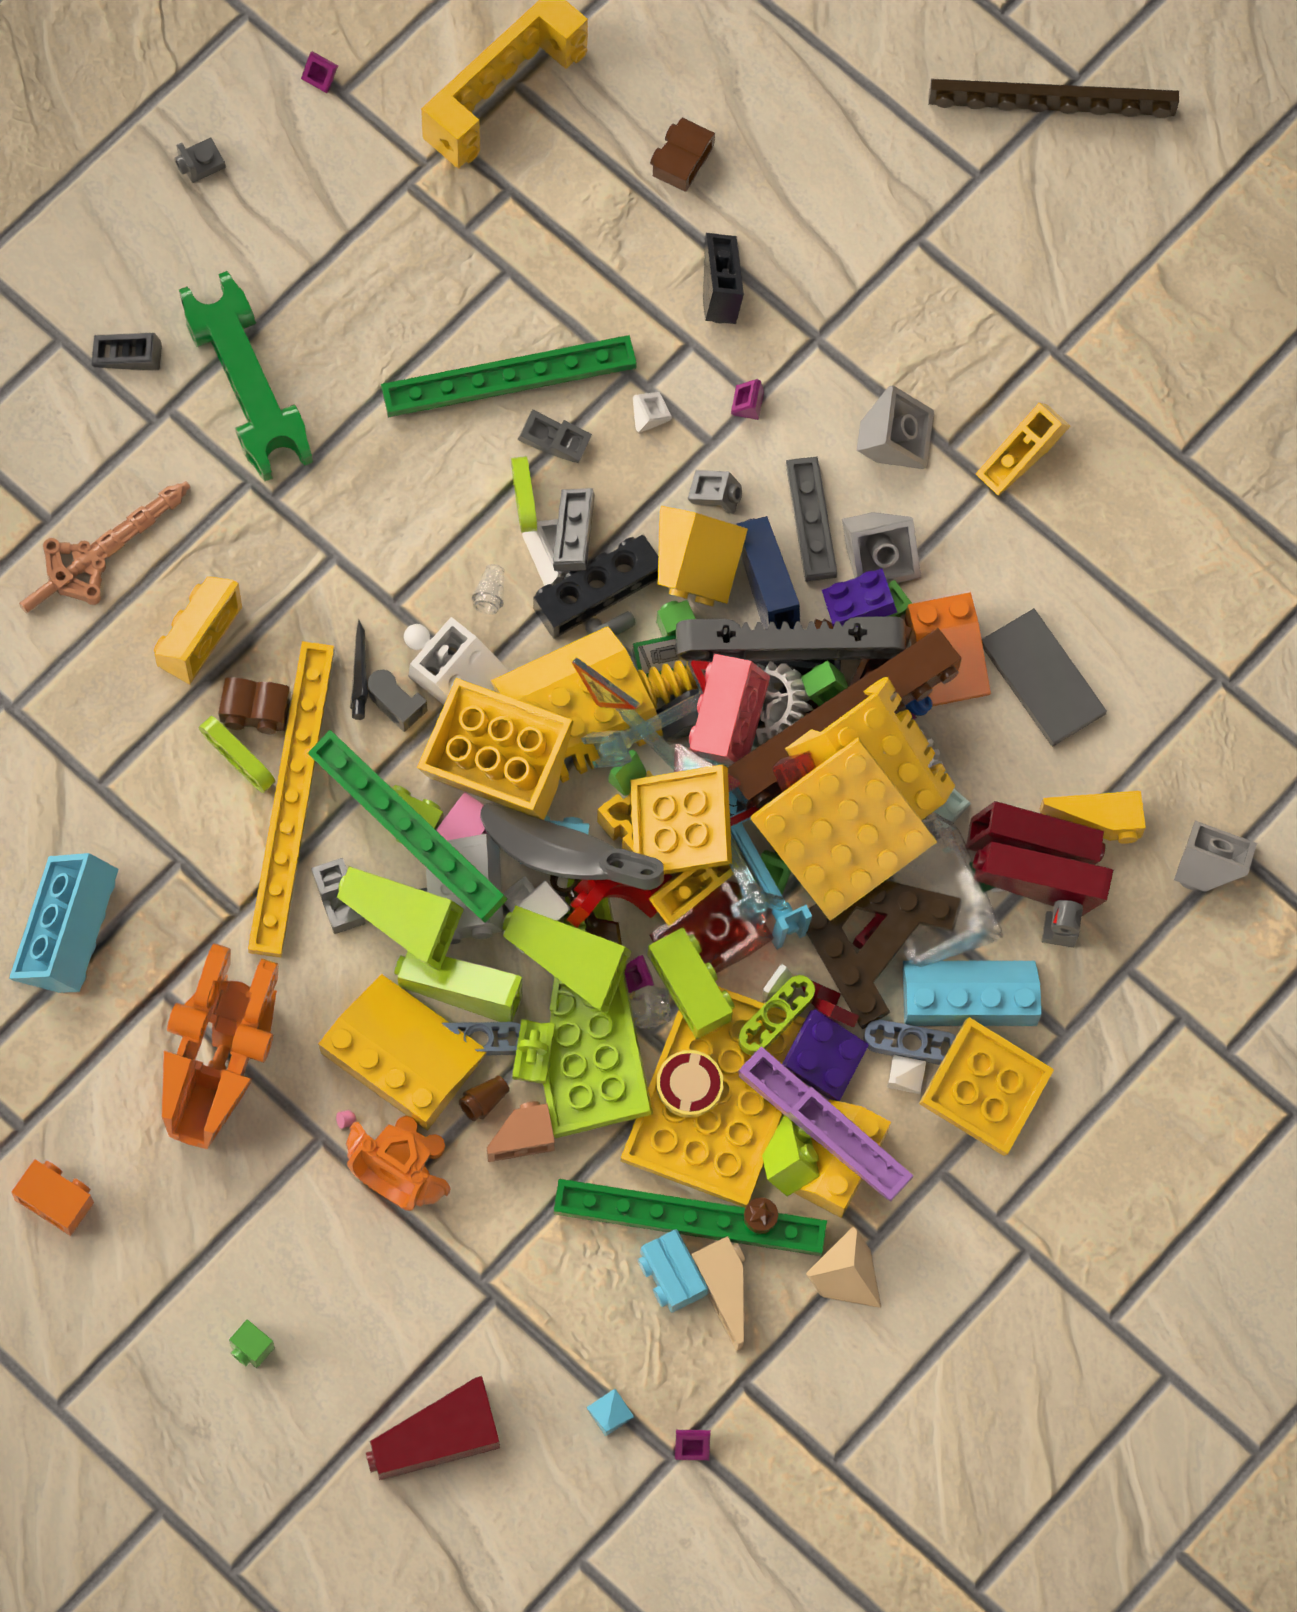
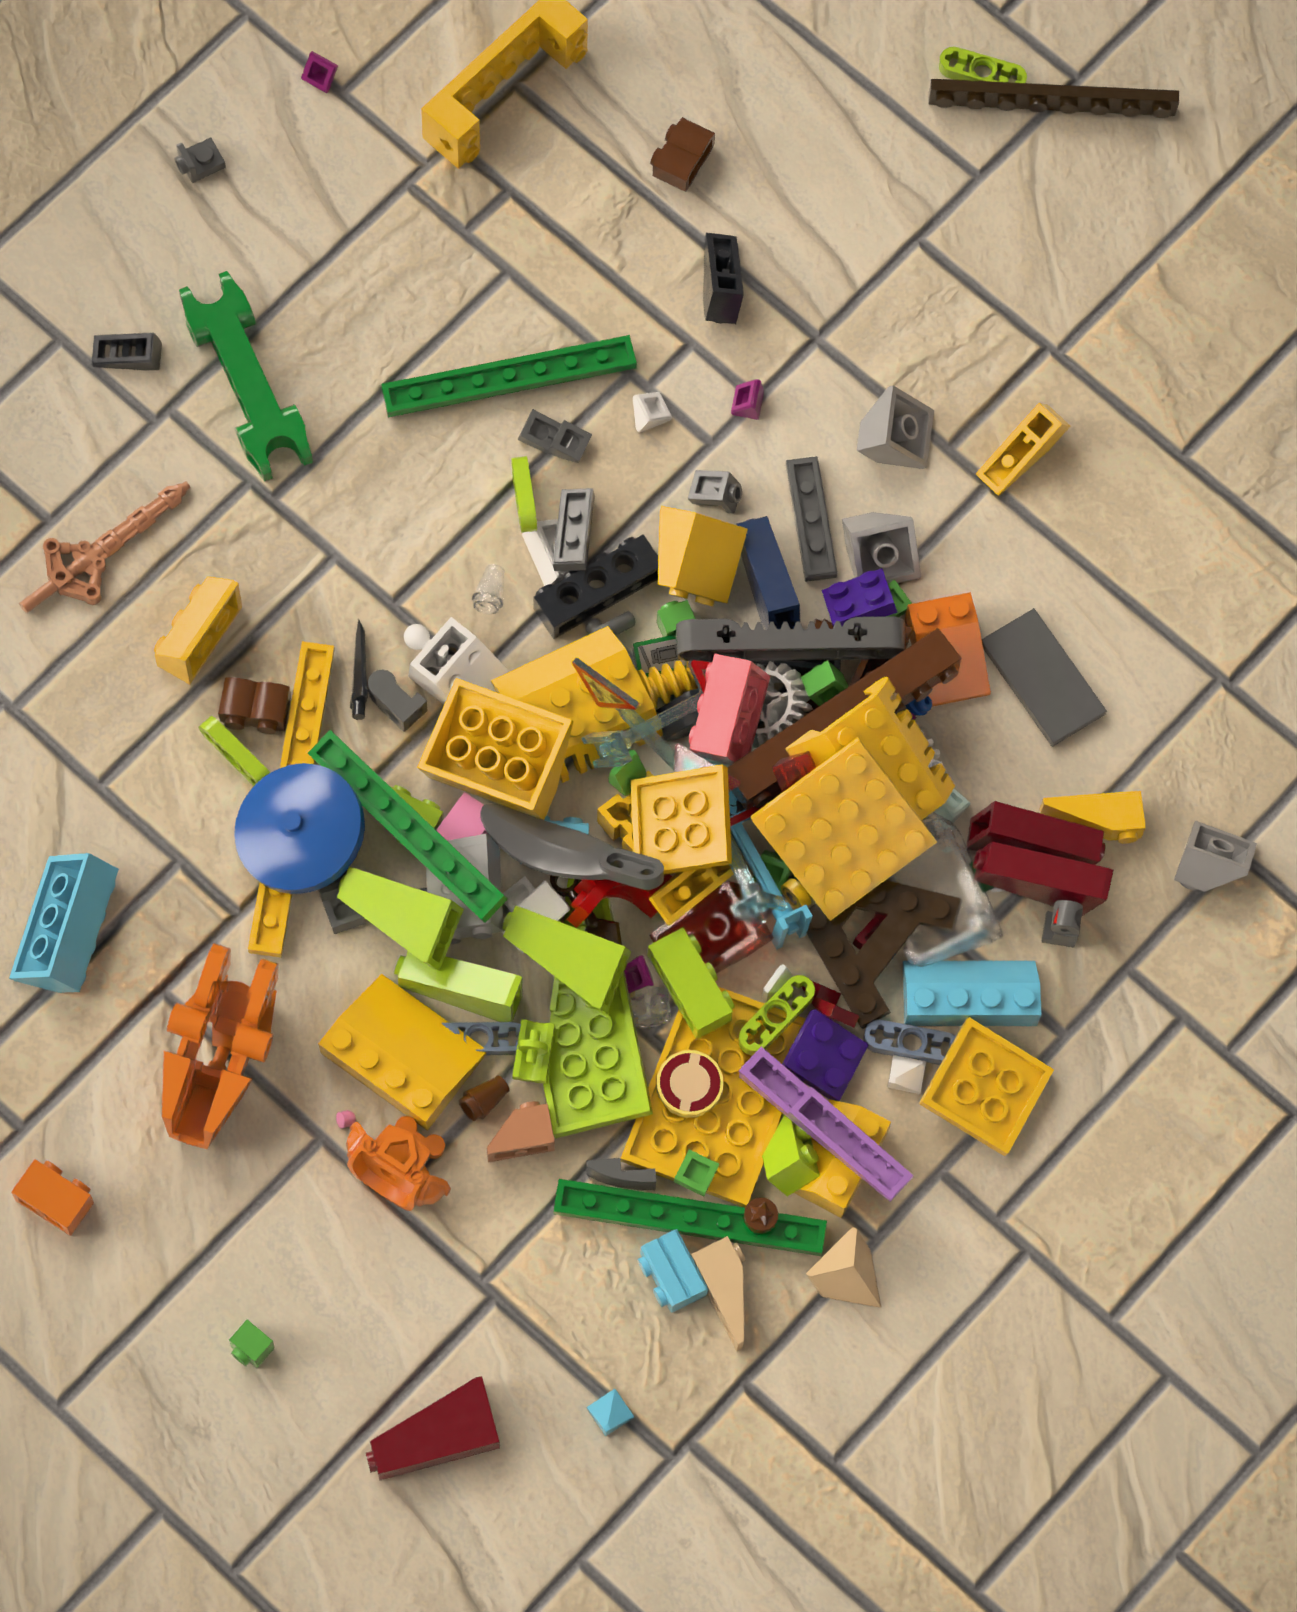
magenta slope [675,1429,711,1461] -> none
none -> blue dish [235,763,365,894]
none -> dark grey slope [586,1158,656,1190]
none -> bright green plate [674,1149,719,1197]
none -> yellow tile [781,878,811,909]
none -> lime beam [939,47,1027,83]

